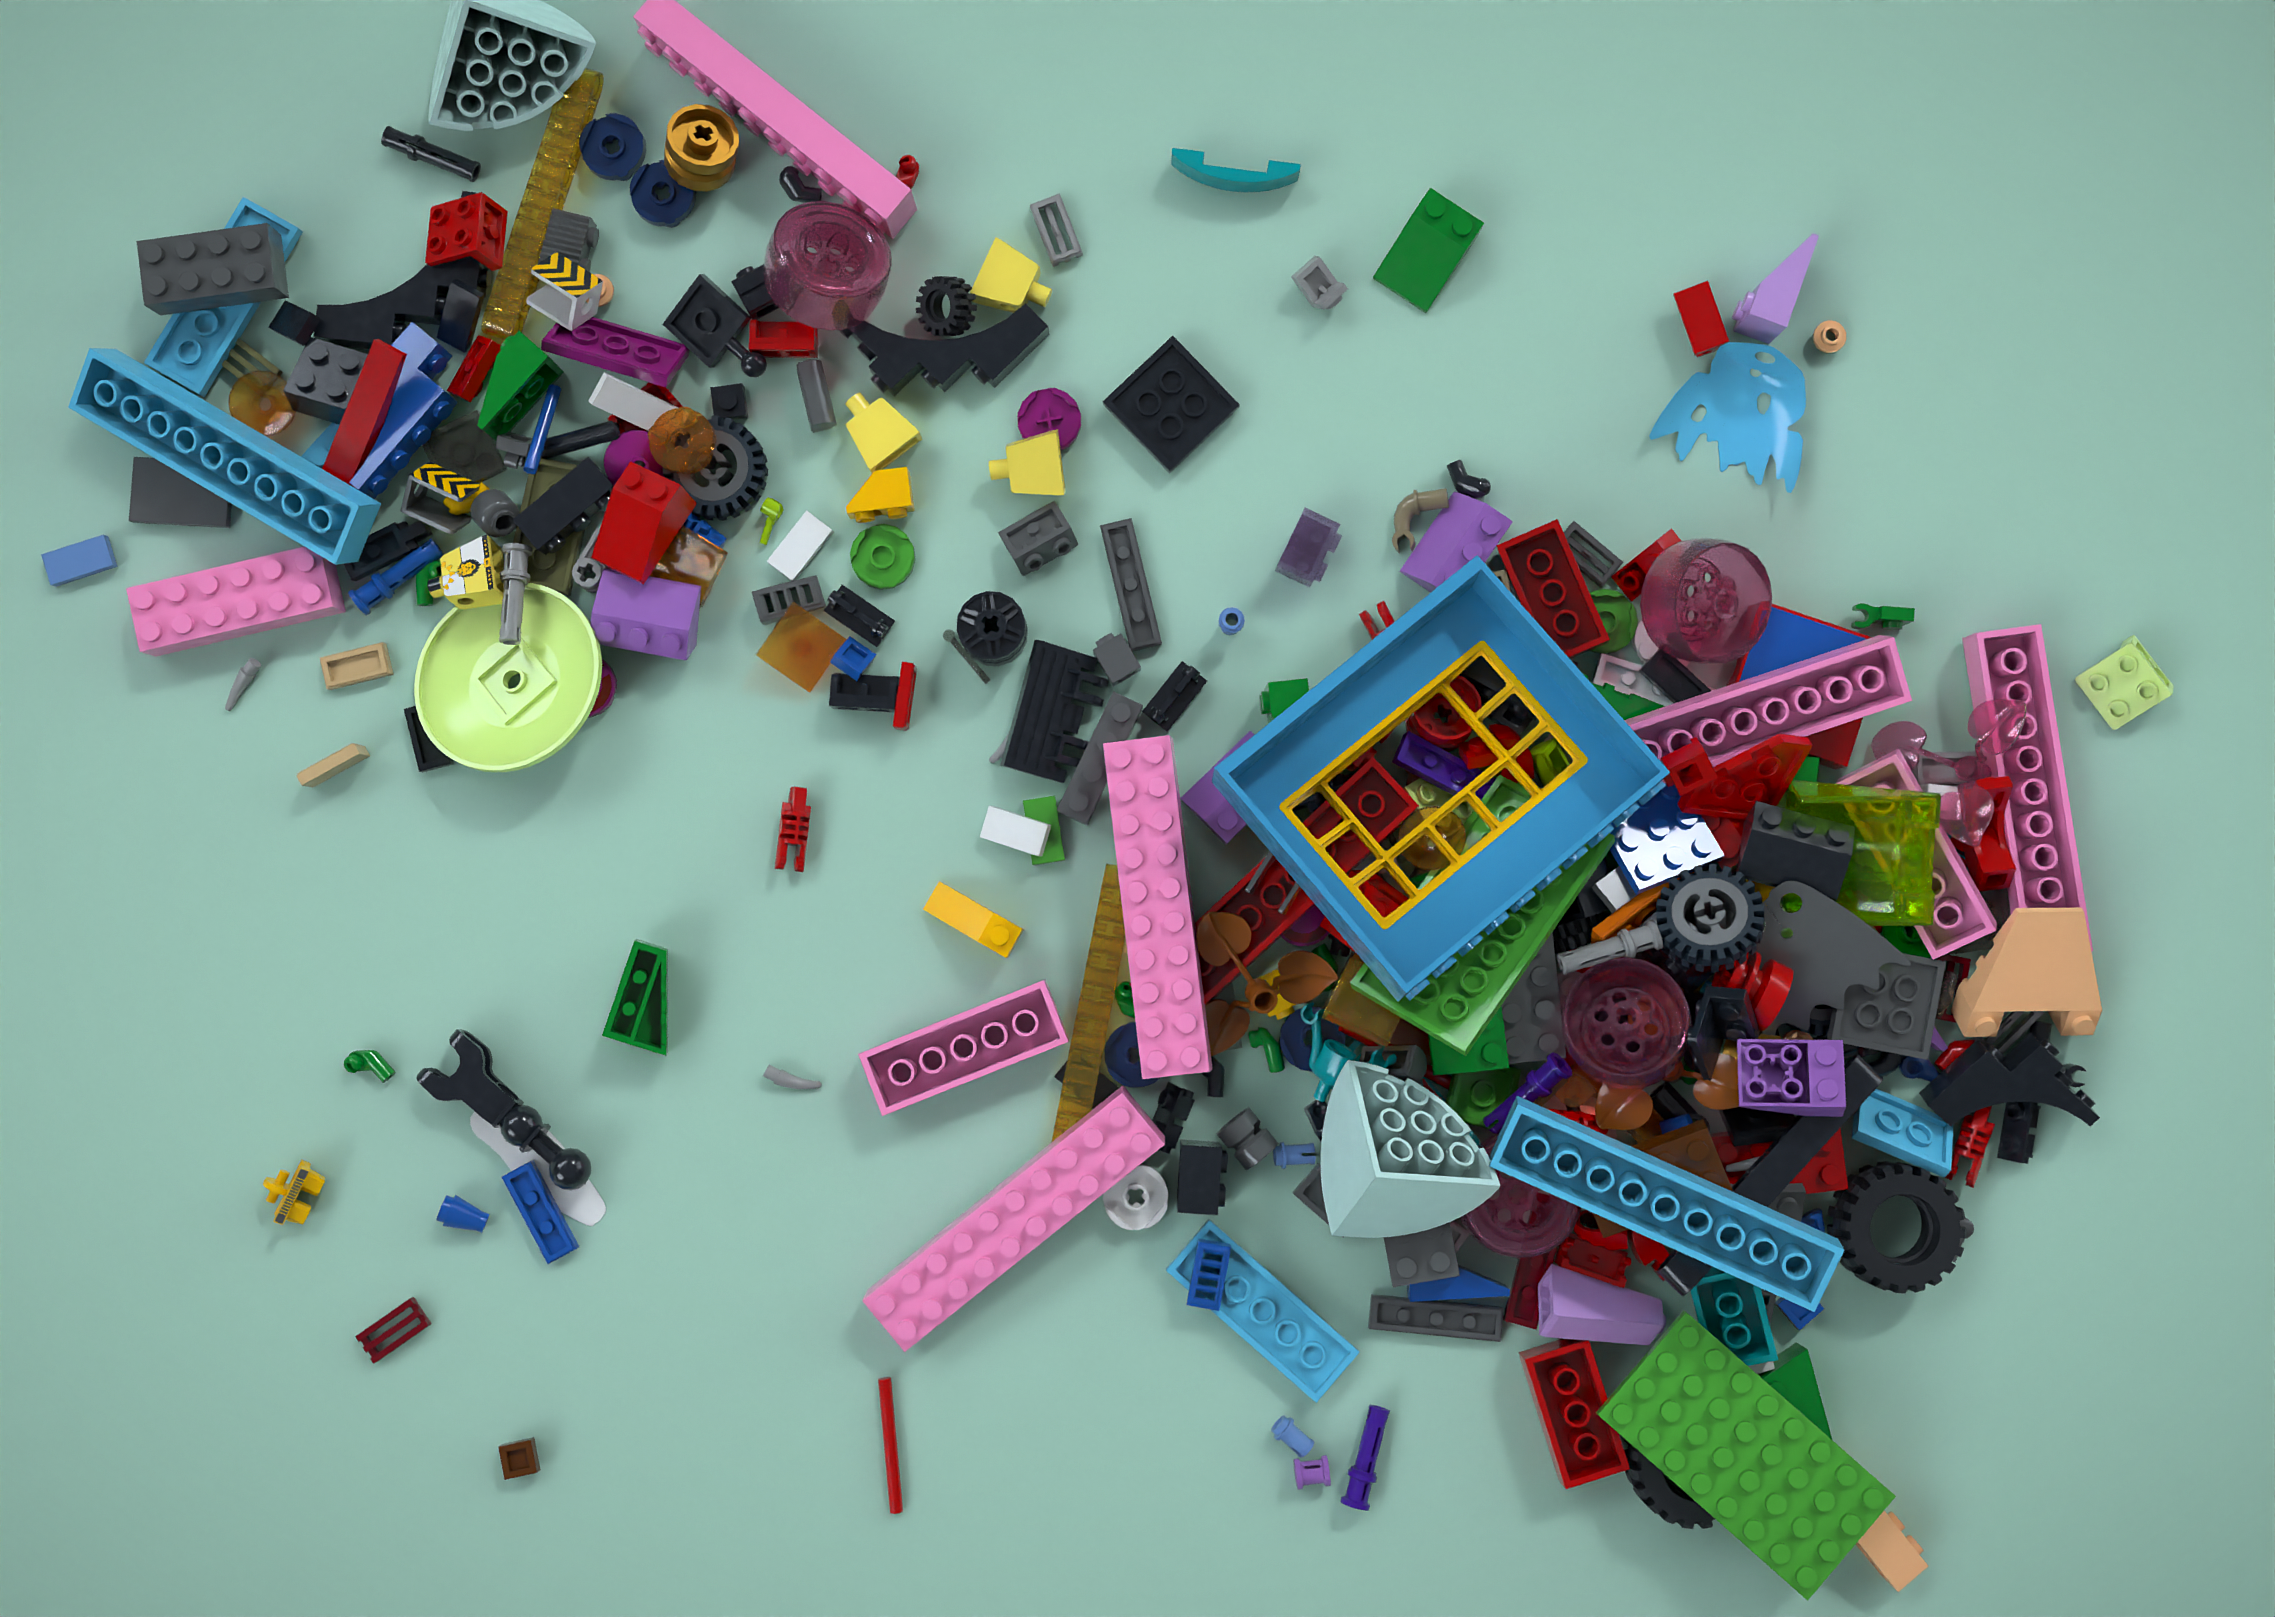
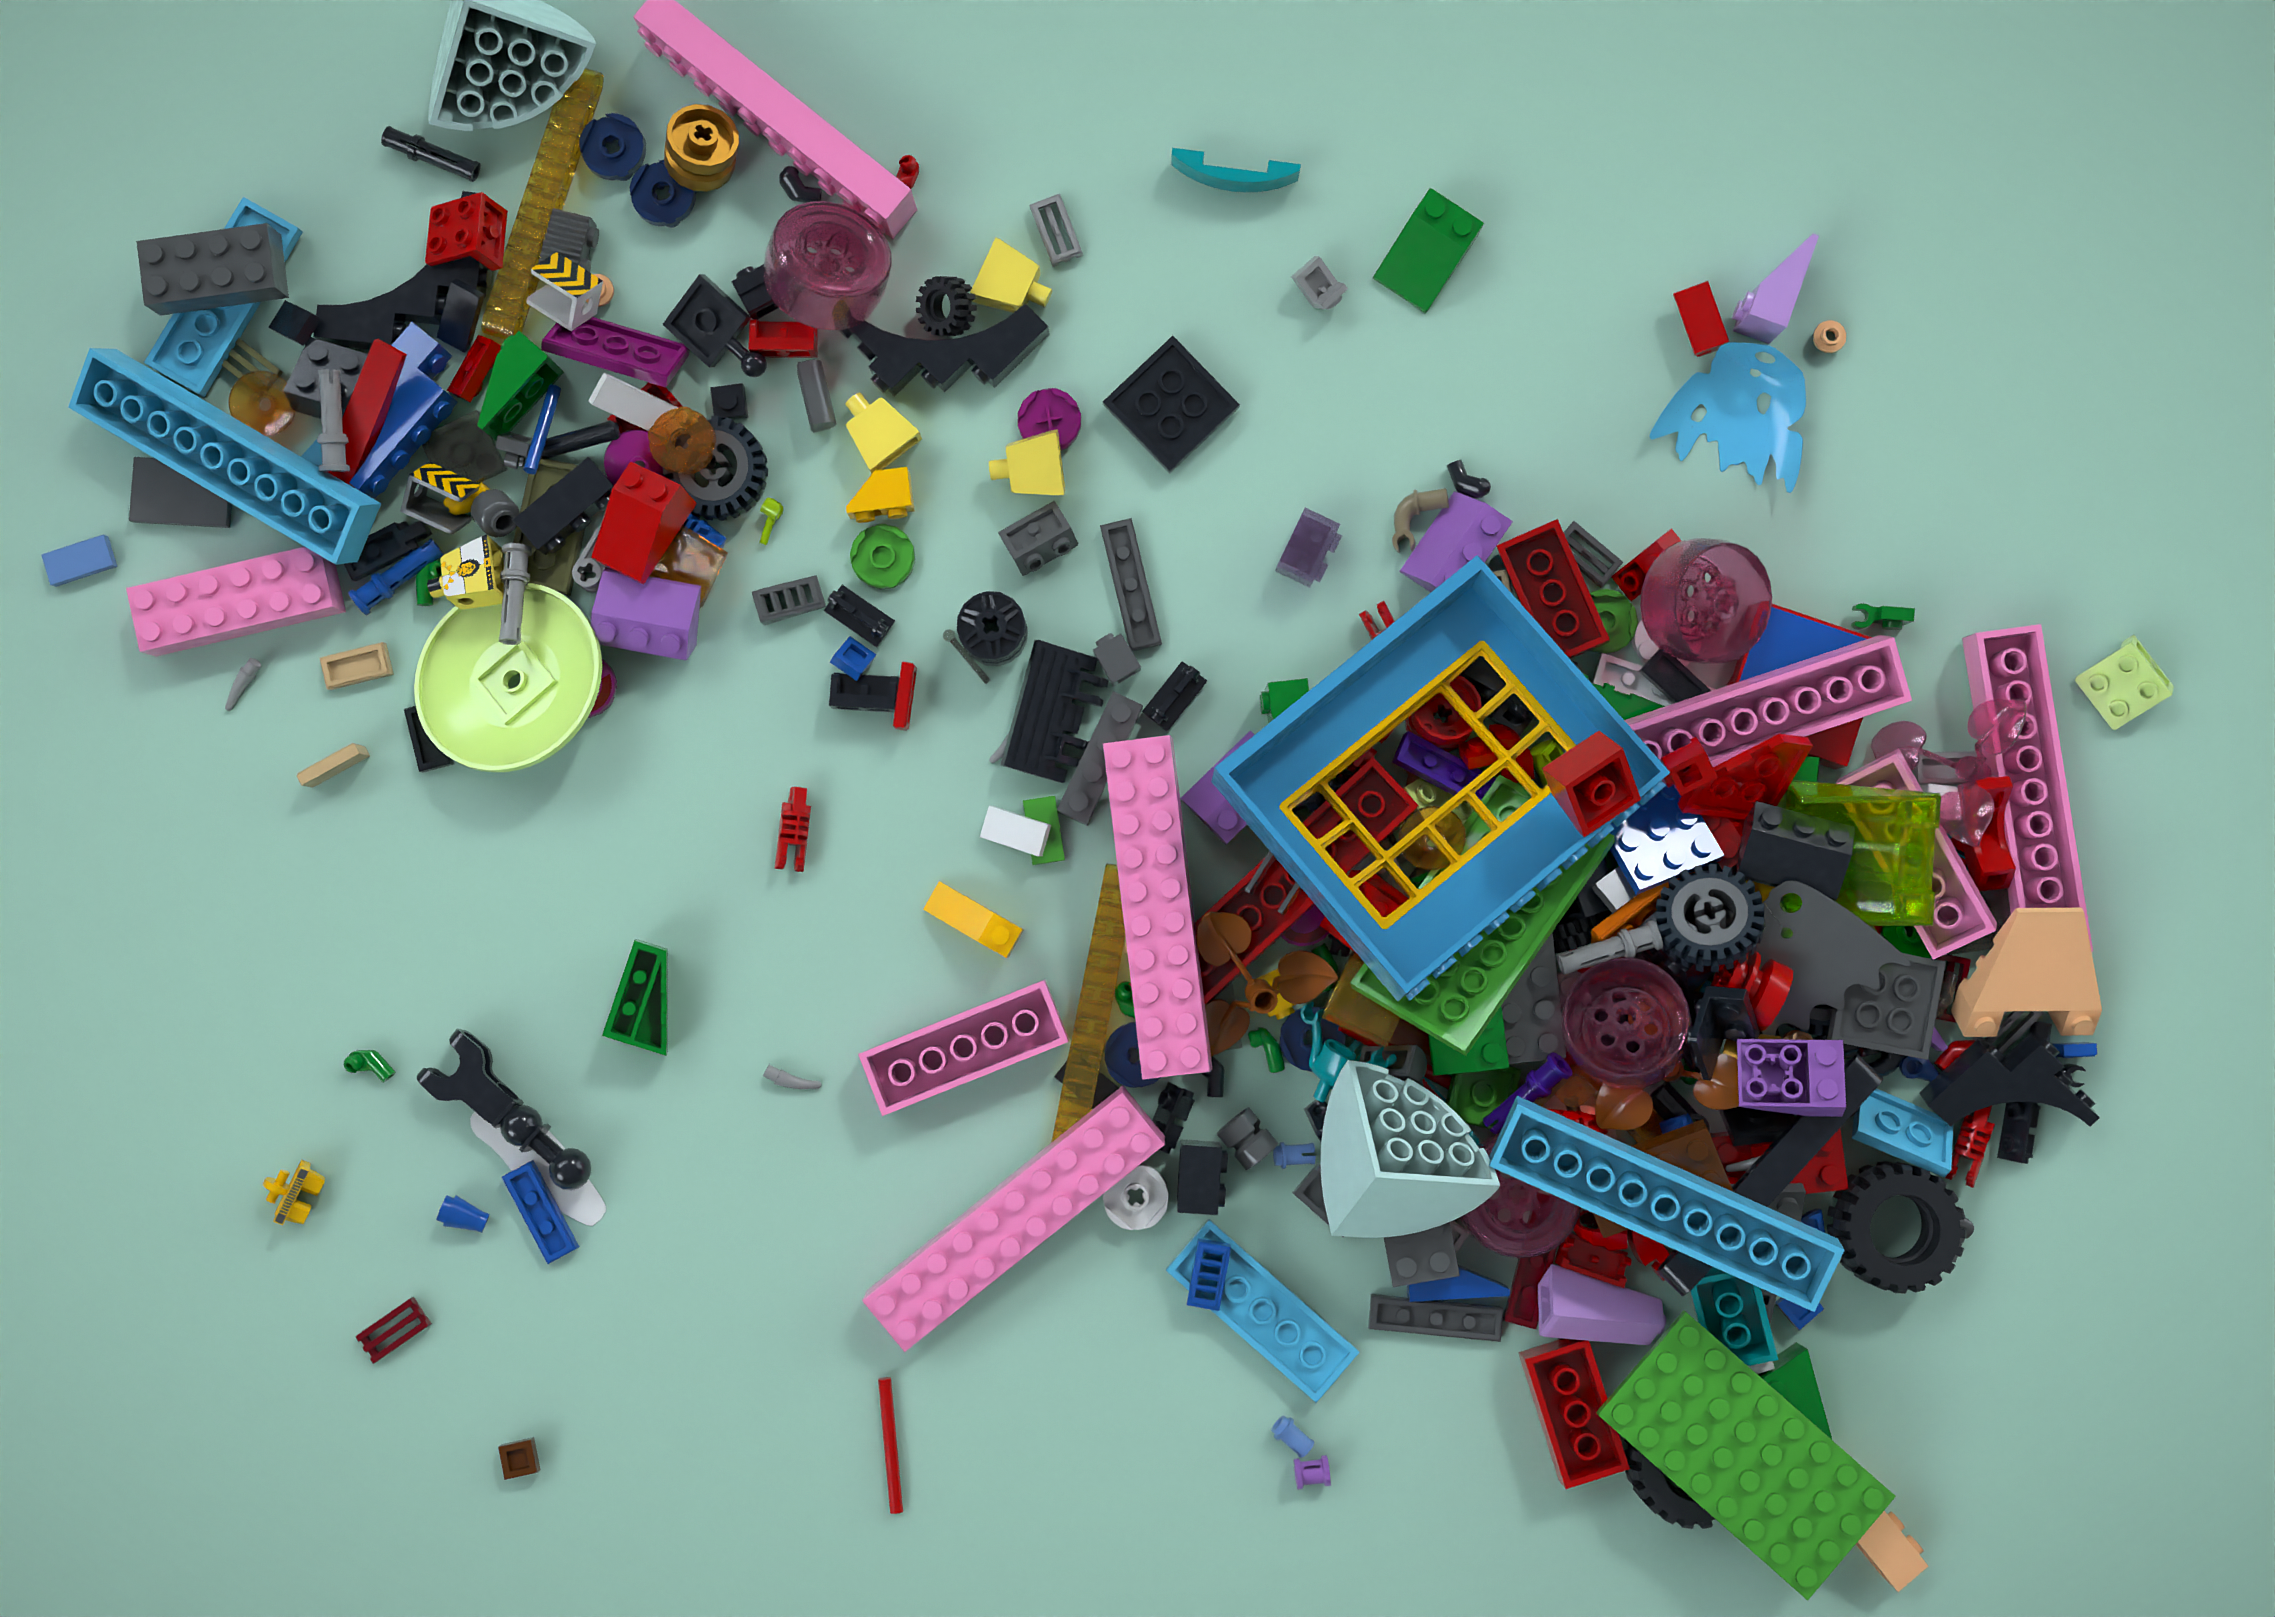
clear orange plate [755,601,847,693] -> none
white tile [767,510,833,581] -> none
medium blue pin [1218,607,1245,635] -> none
dark purple pin [1340,1404,1390,1511] -> none
none -> light grey pin [317,369,350,472]
none -> red slope [1542,731,1641,837]
none -> blue tile [2052,1042,2097,1058]

